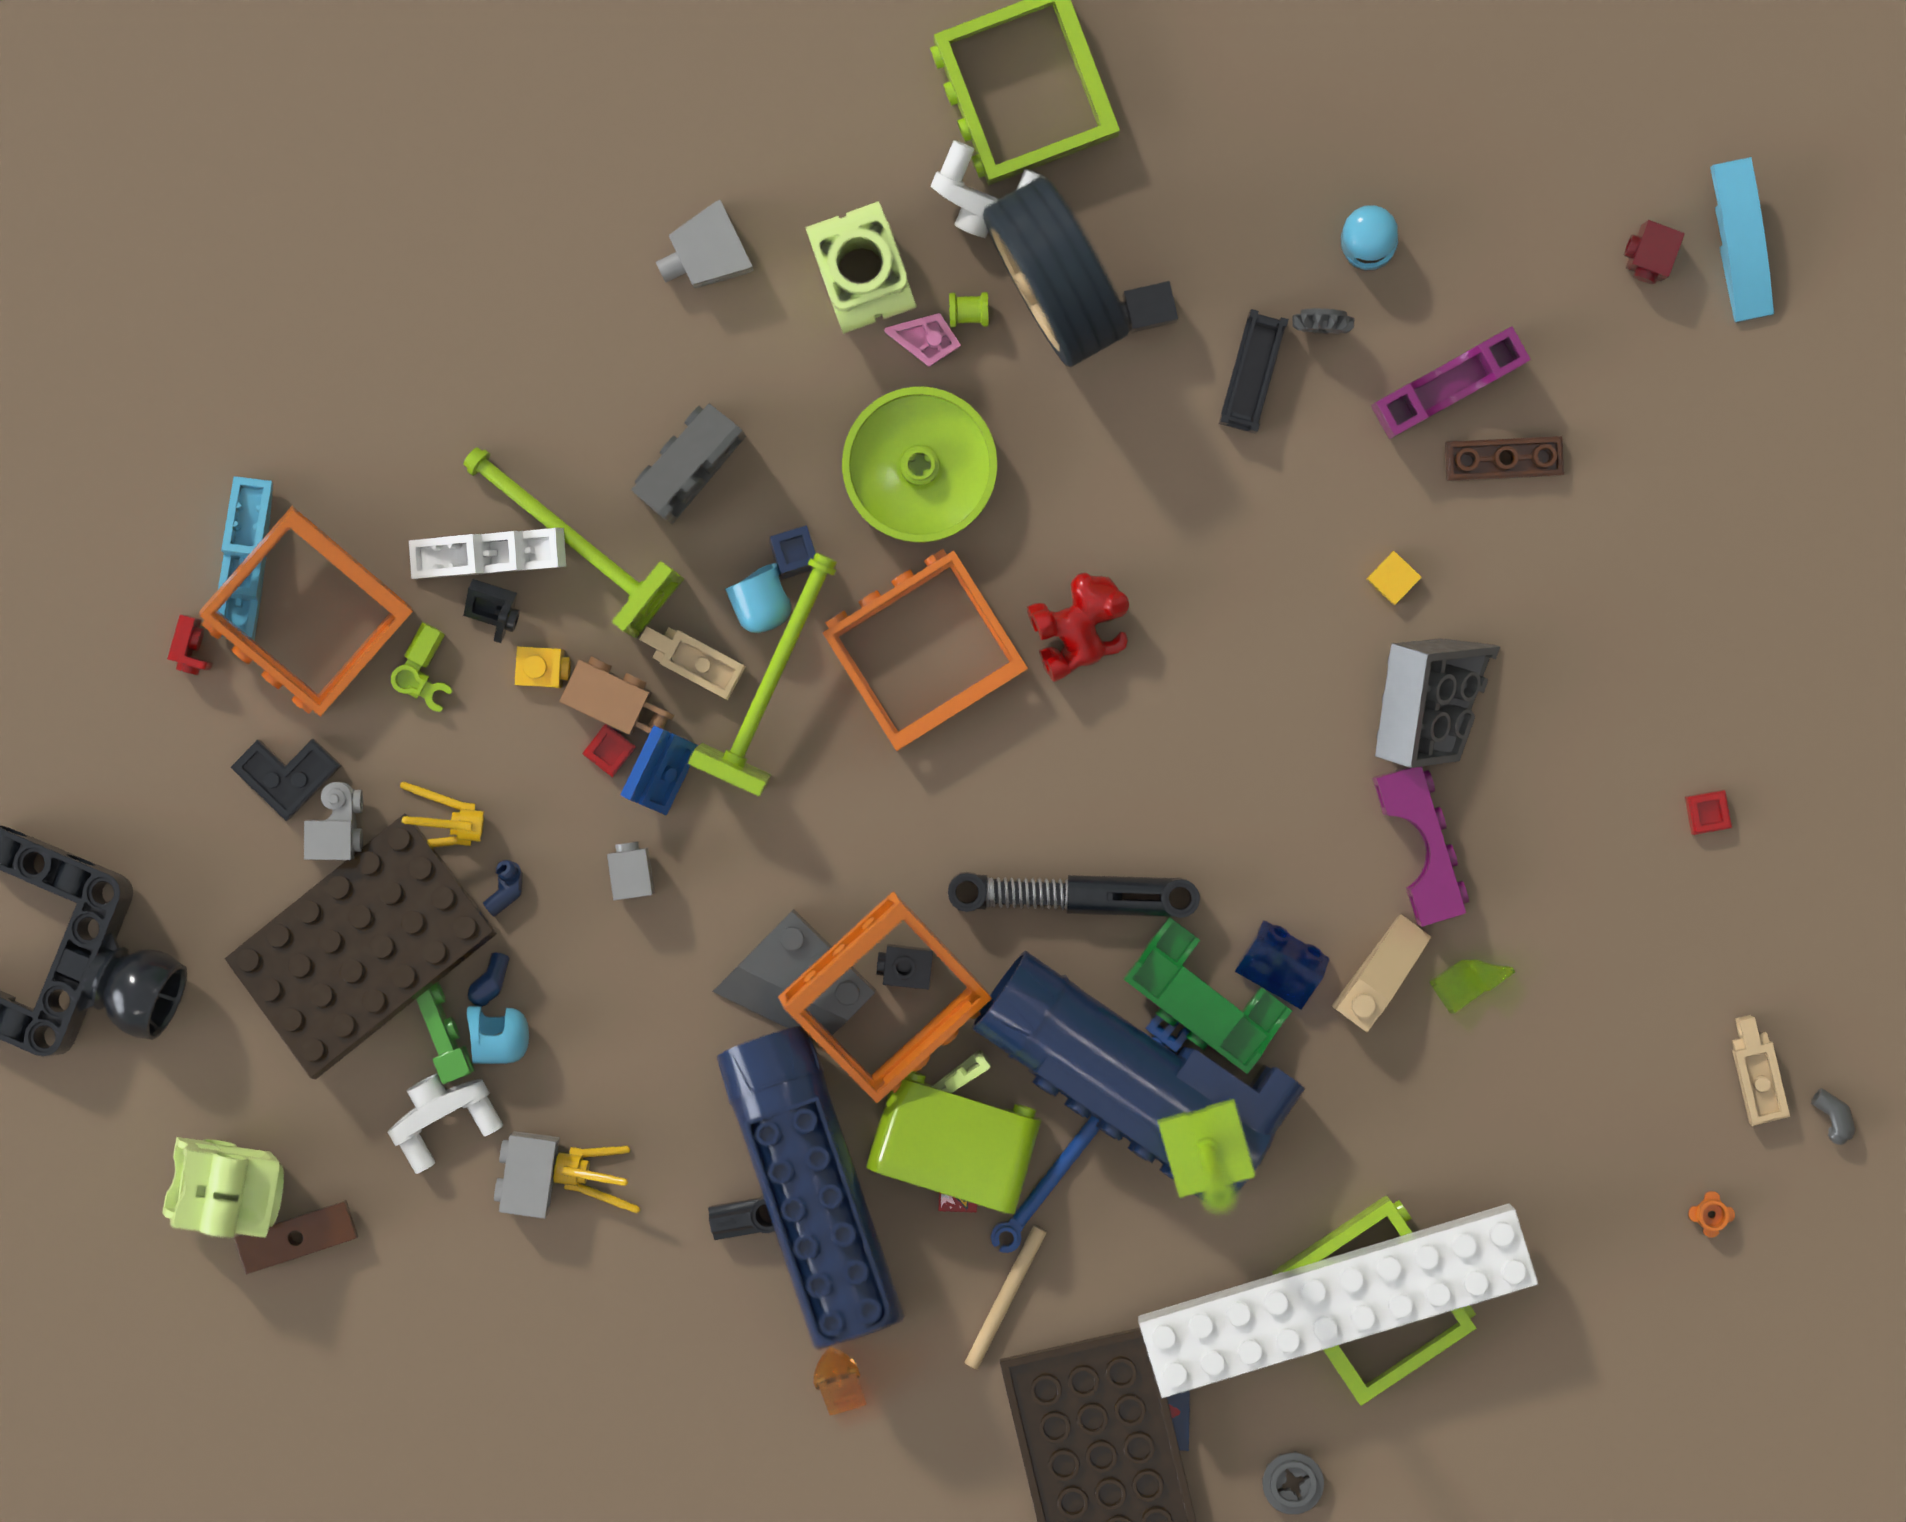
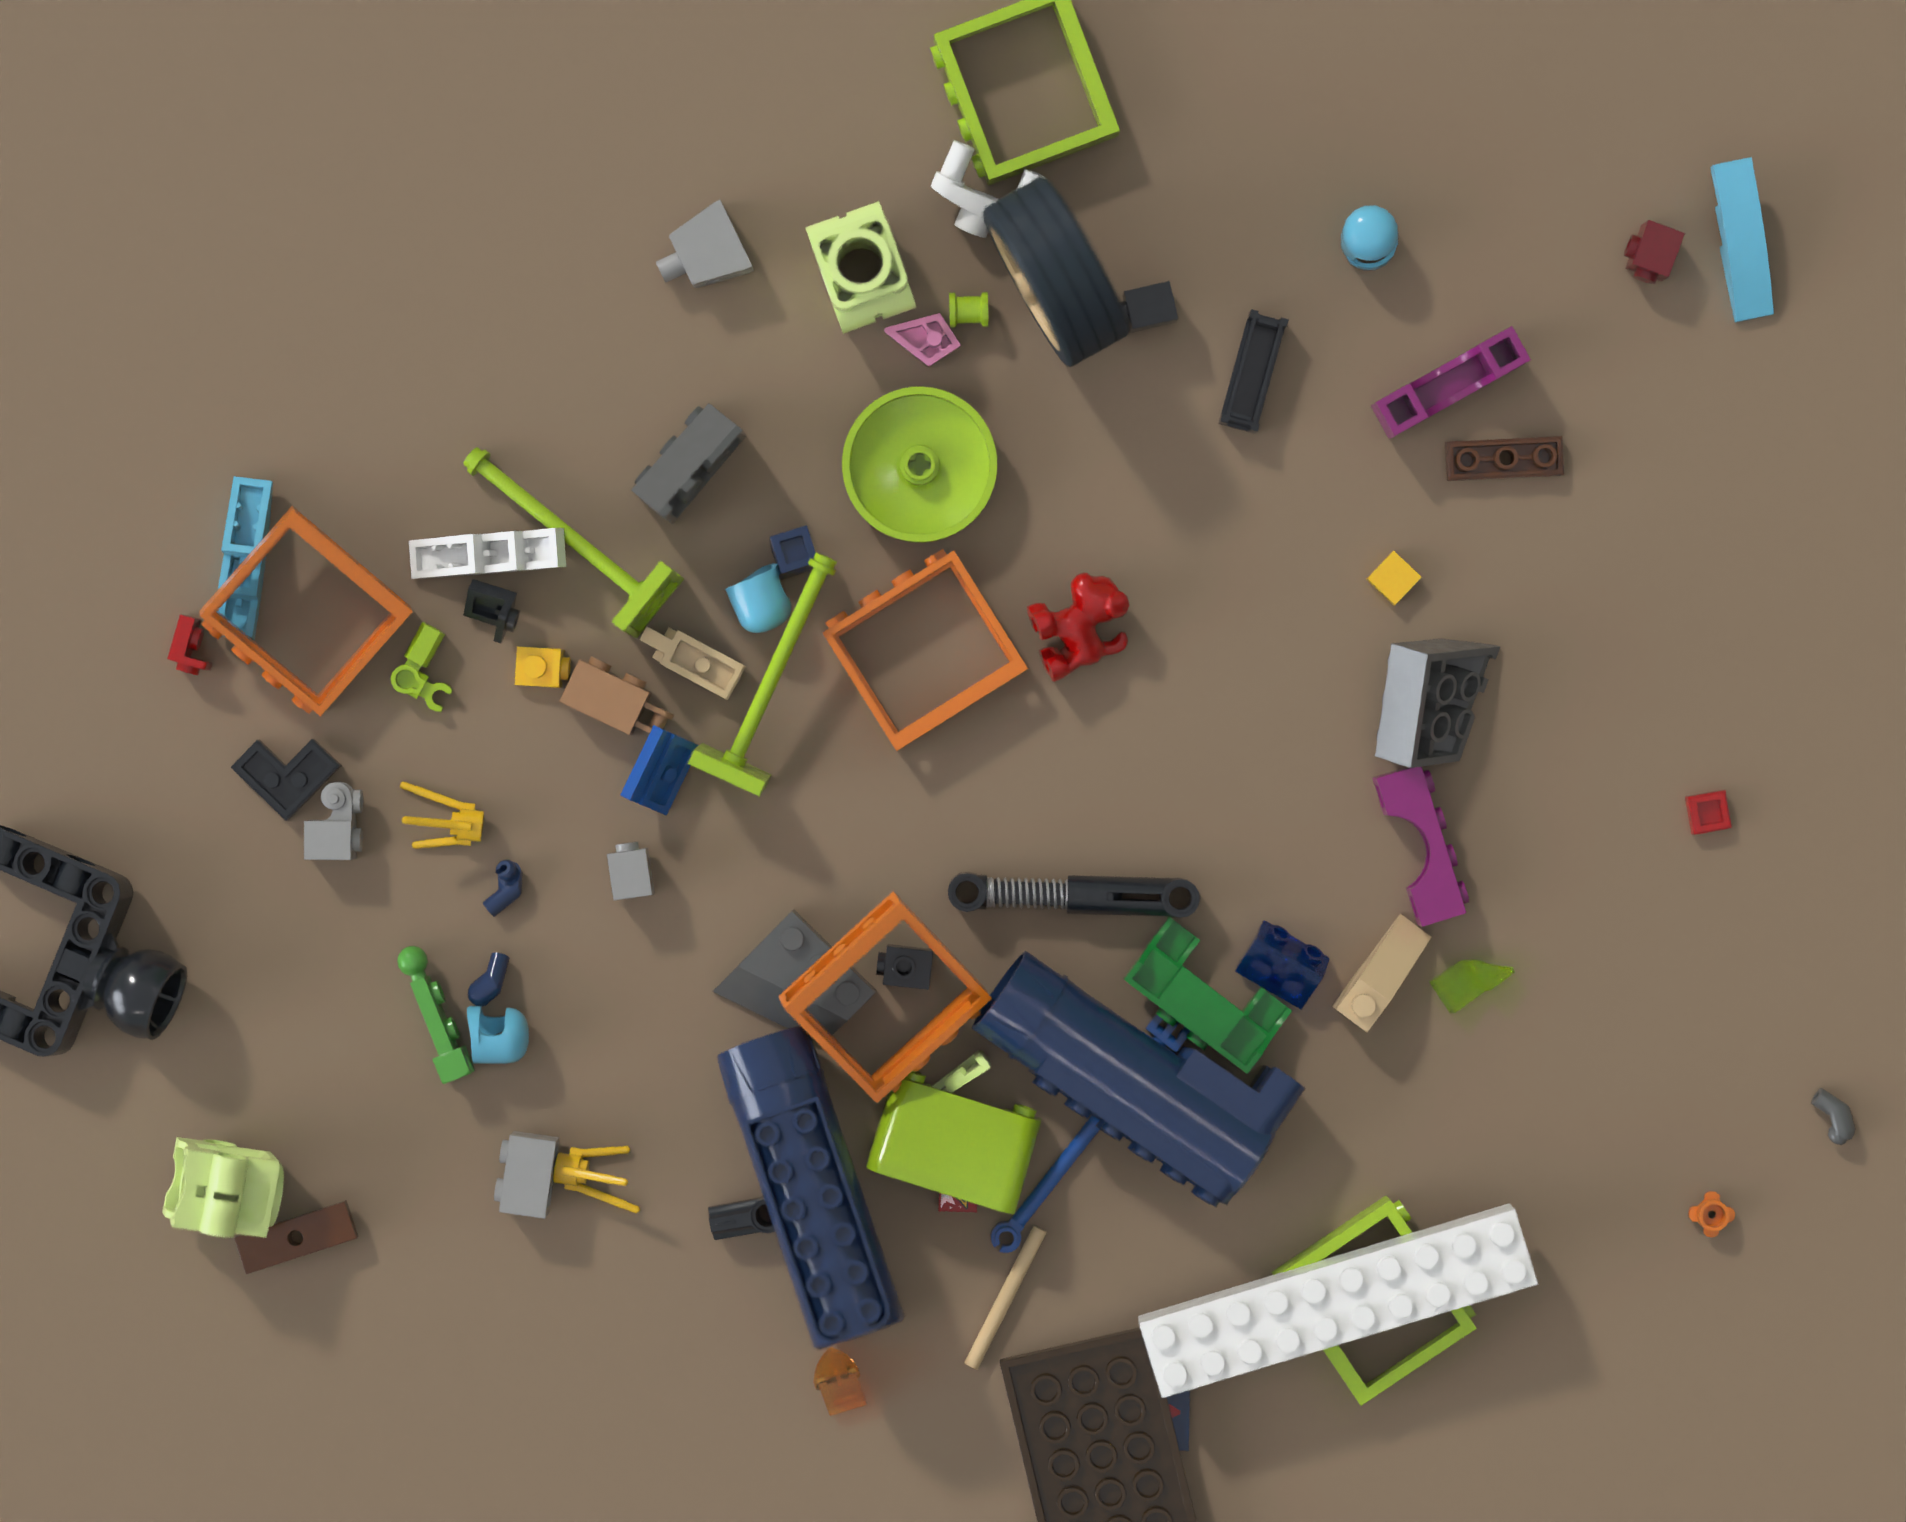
dark brown plate [224,814,497,1080] -> none
white connector [388,1074,503,1174] -> none
red tile [582,724,637,777] -> none
lime tile [1158,1099,1256,1212] -> none
dark grey gear [1262,1451,1324,1514] -> none
dark grey gear [1292,308,1355,334] -> none
tan hinge [1732,1015,1790,1126] -> none

